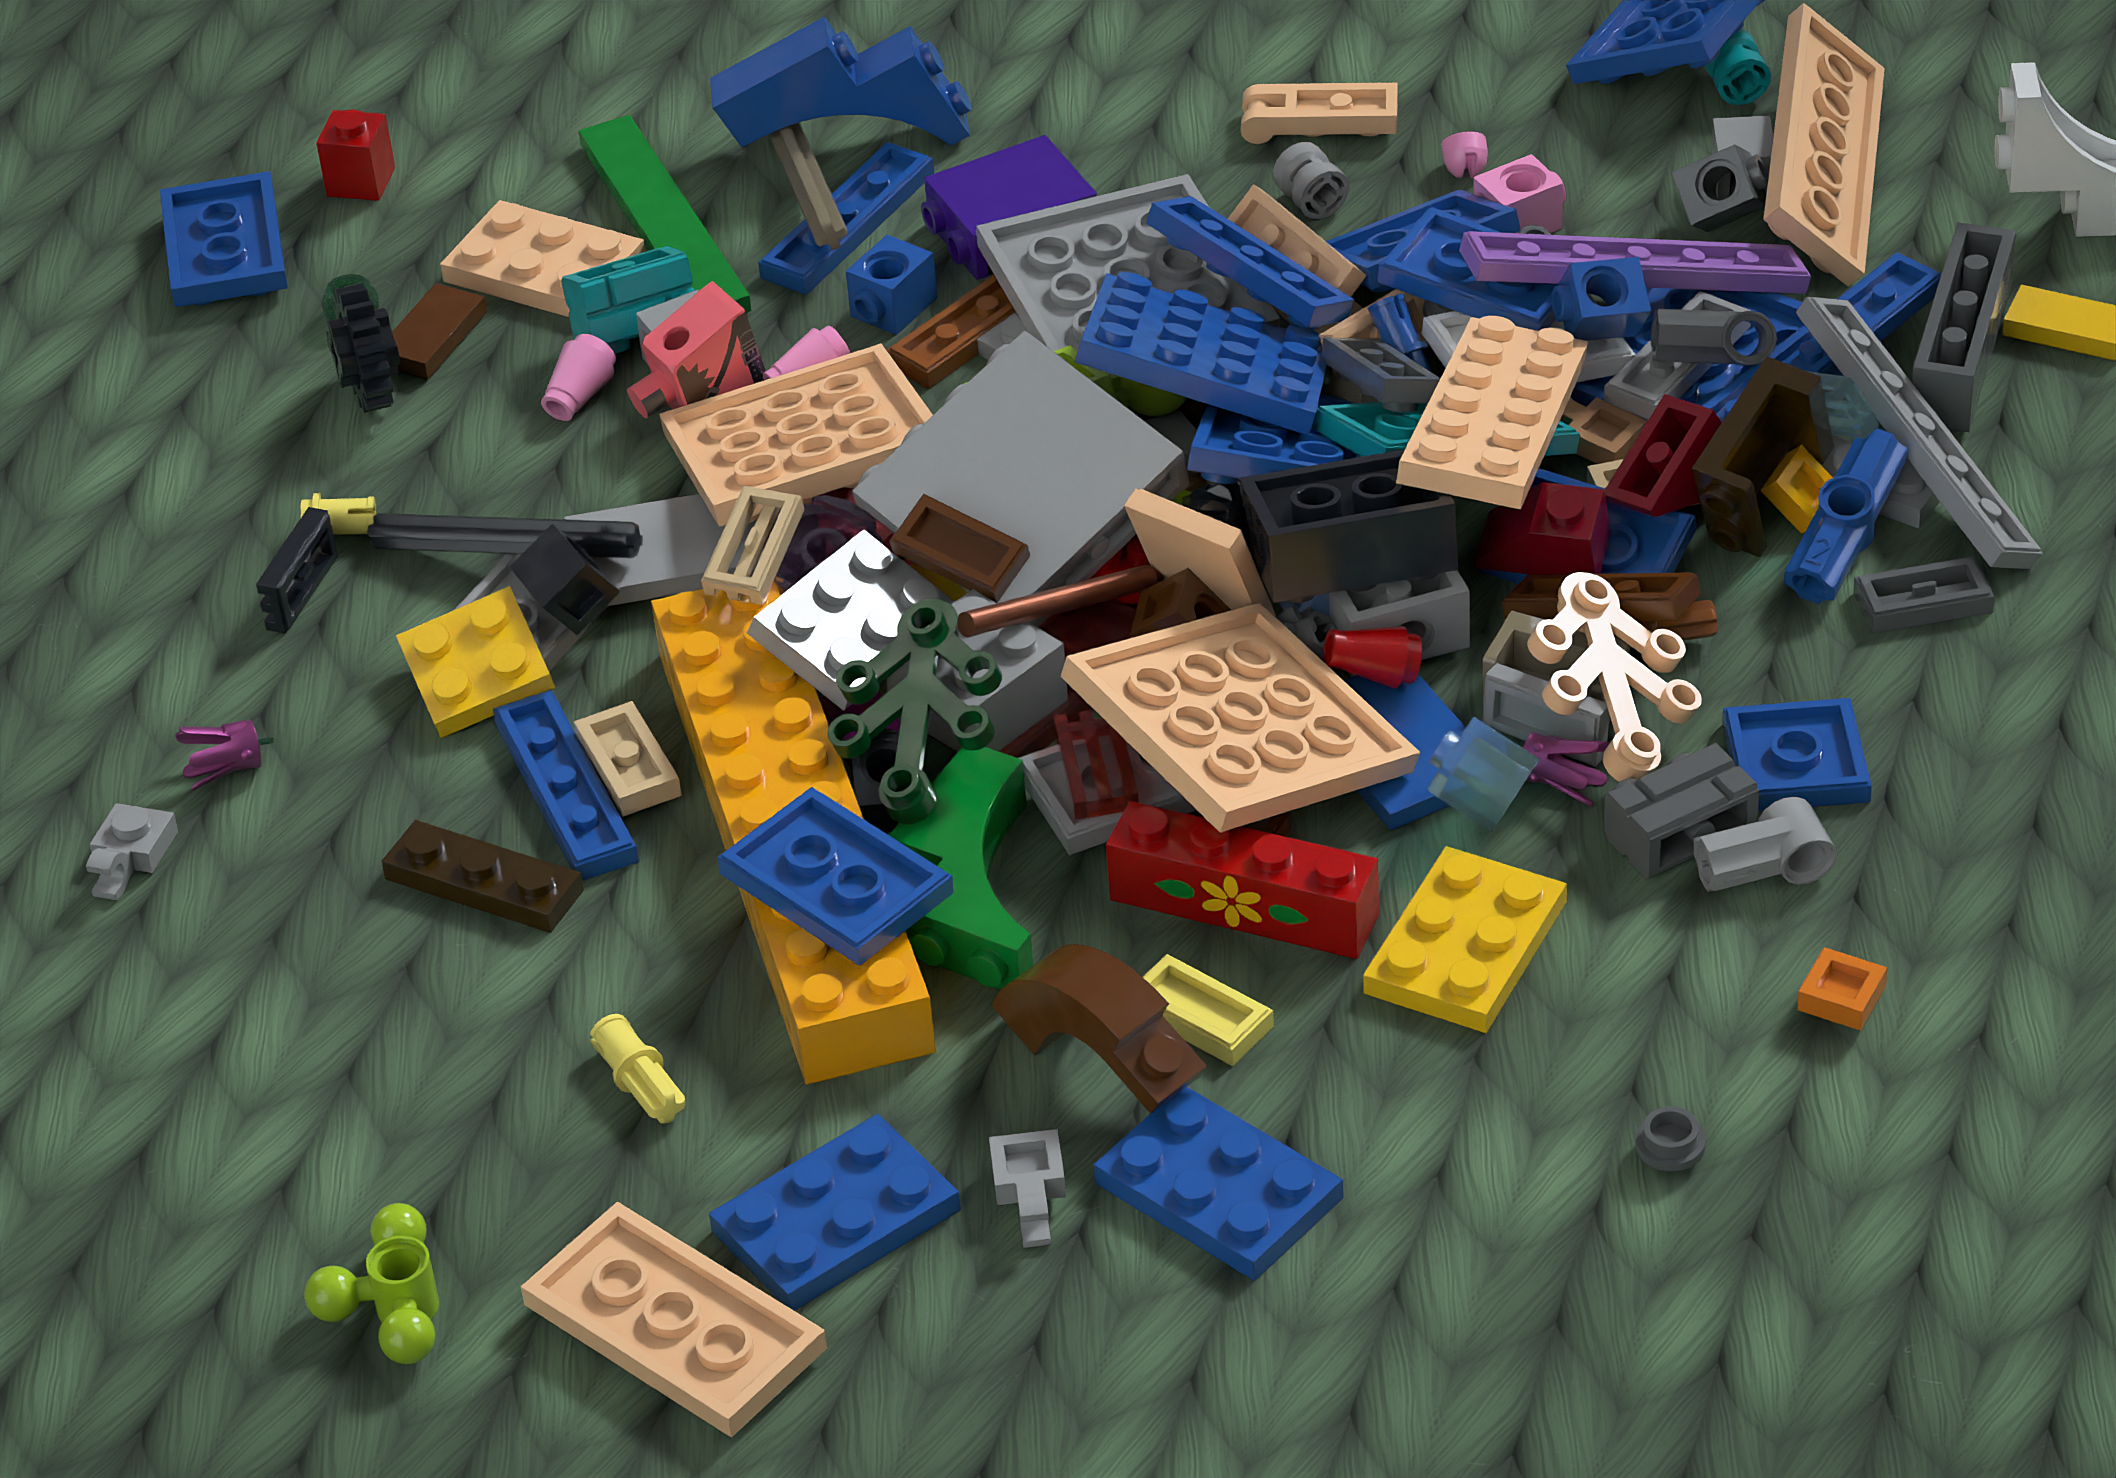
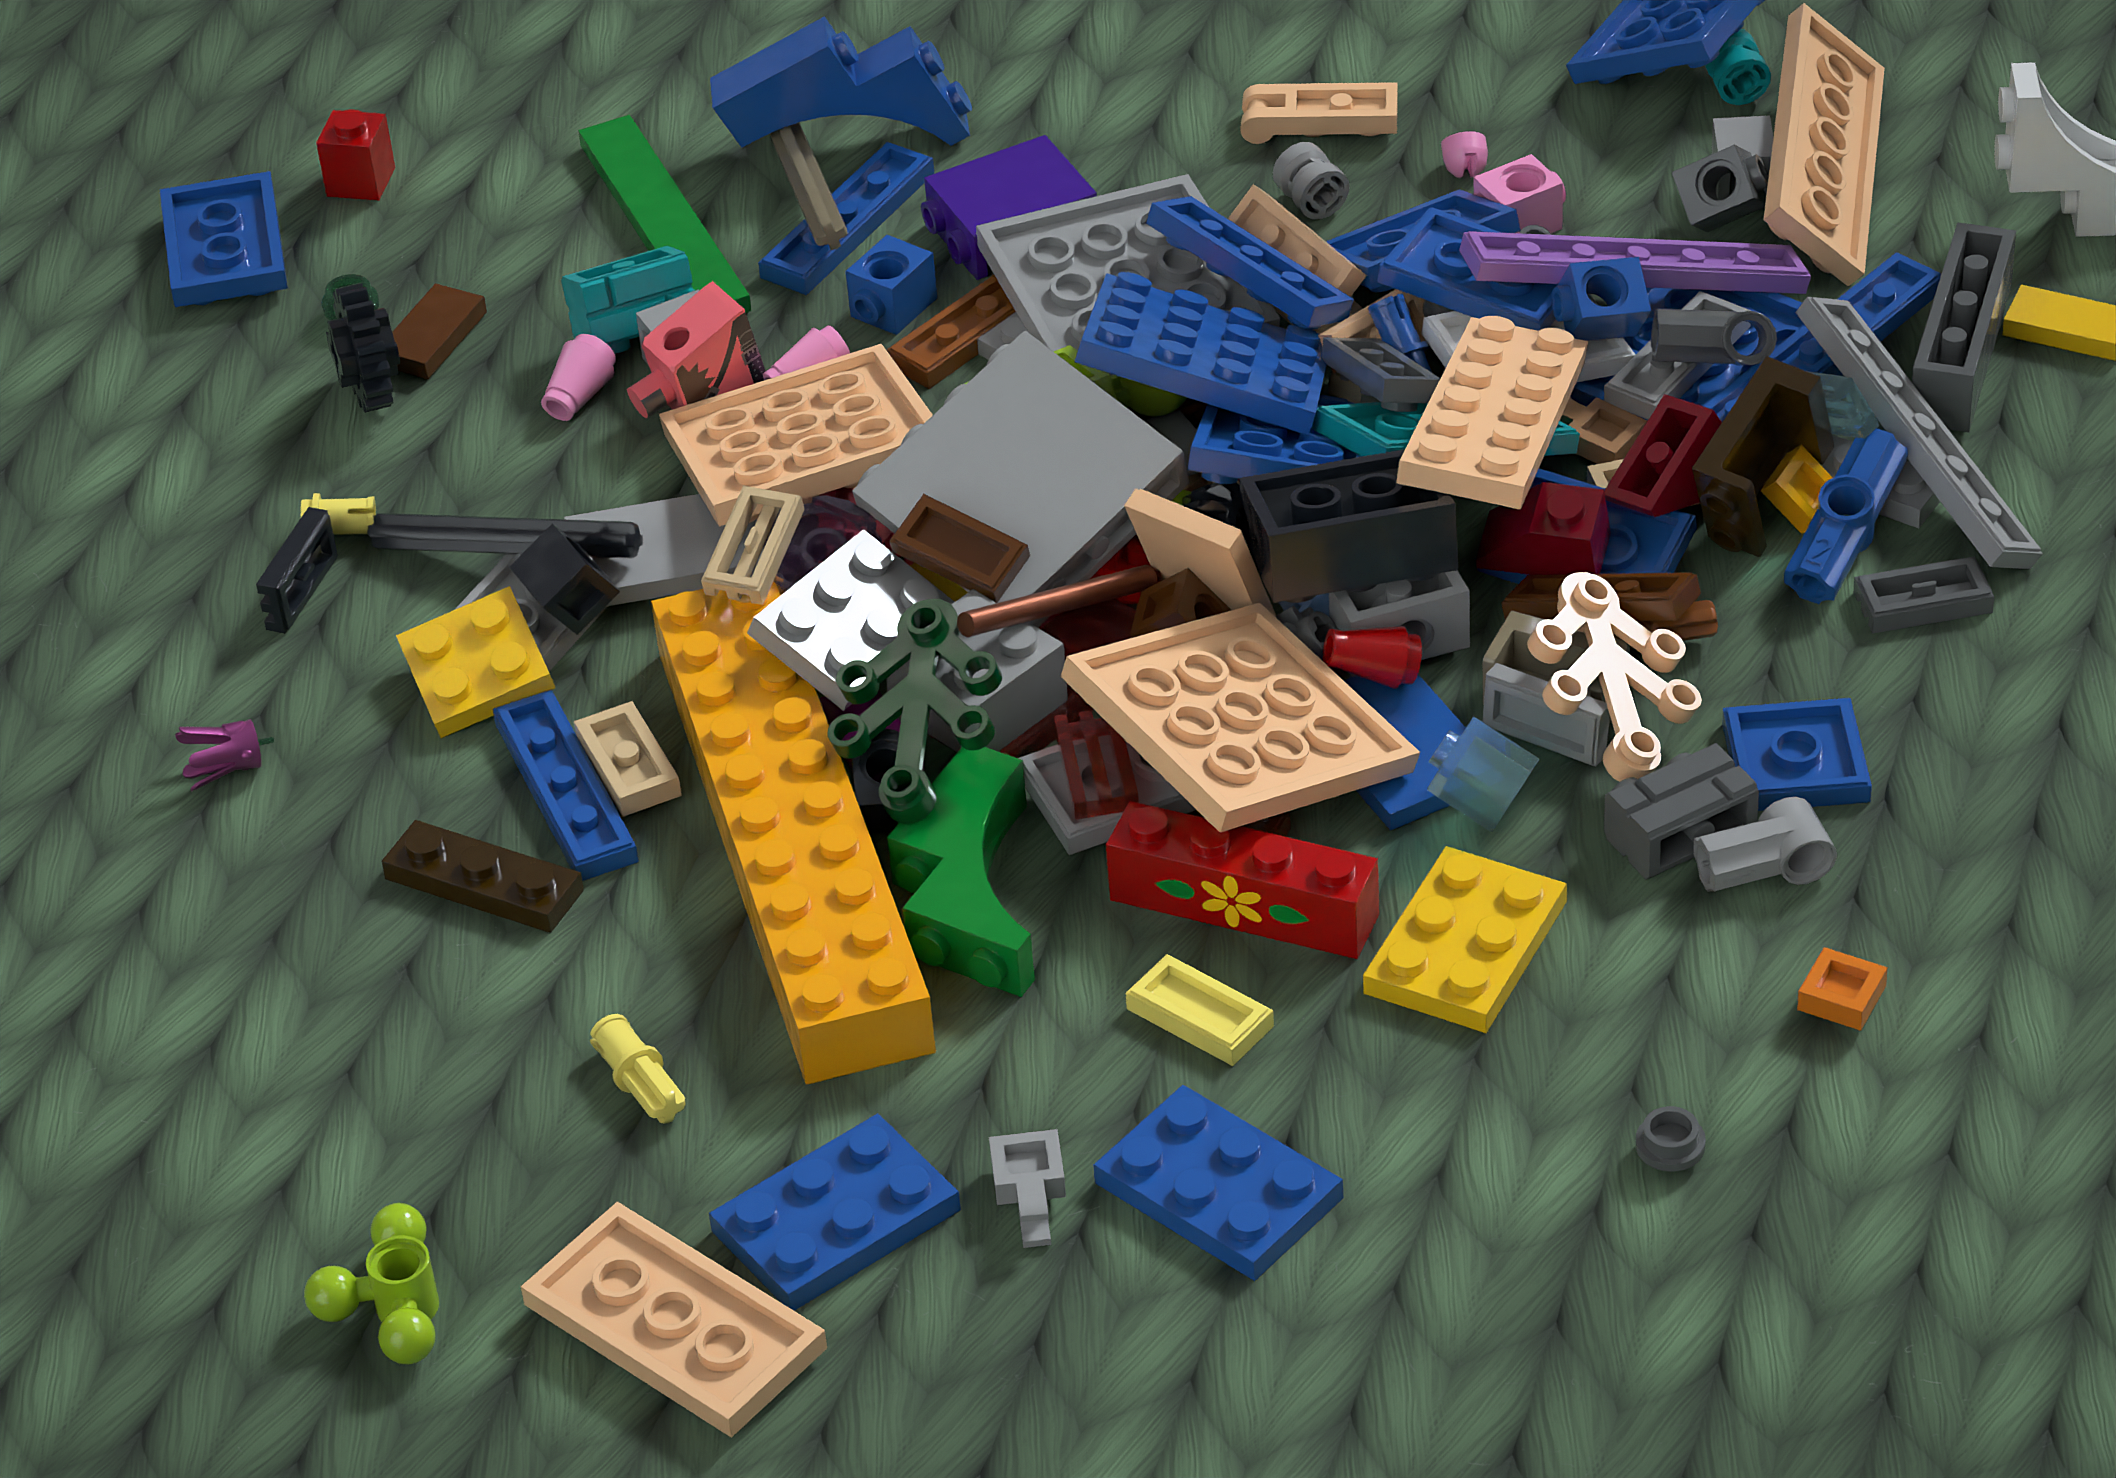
light grey plate [86,803,178,900] -> none
light nougat plate [440,200,646,317] -> none
blue tile [717,787,954,966] -> none
reddish brown arch [991,944,1207,1114] -> none
flat silver piece [1510,731,1610,807] -> none

